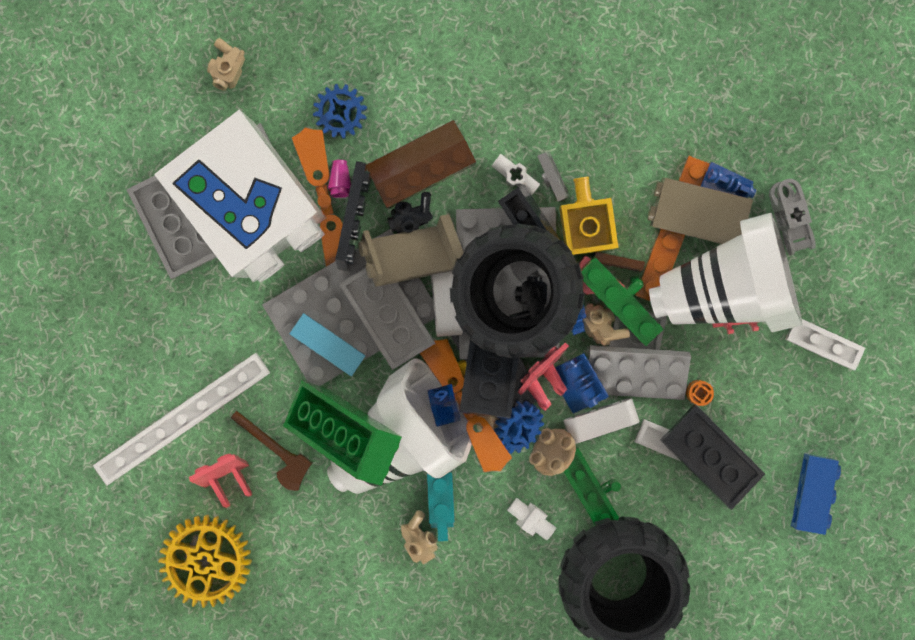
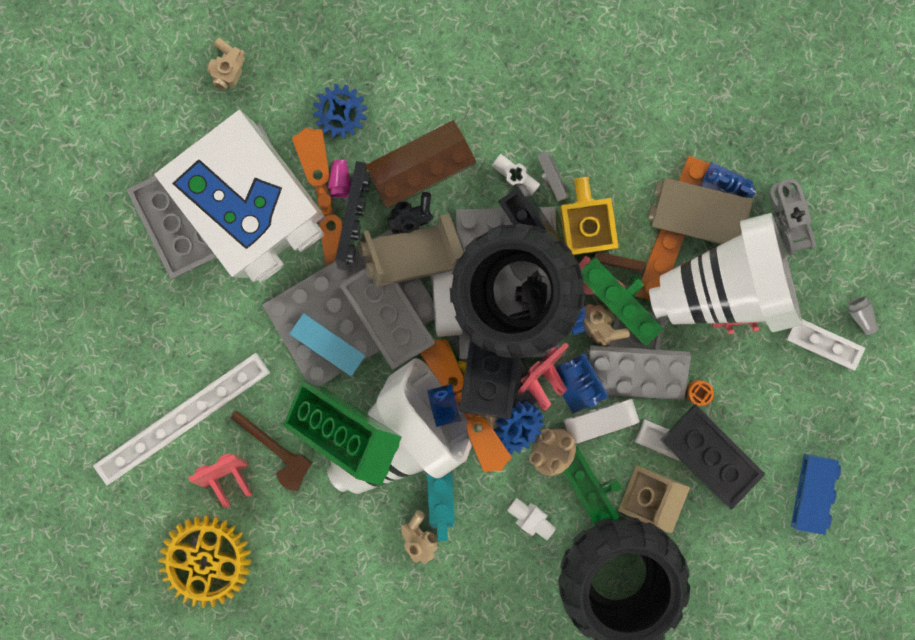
none -> tan slope [618,465,690,533]
none -> light grey cone [848,296,879,335]

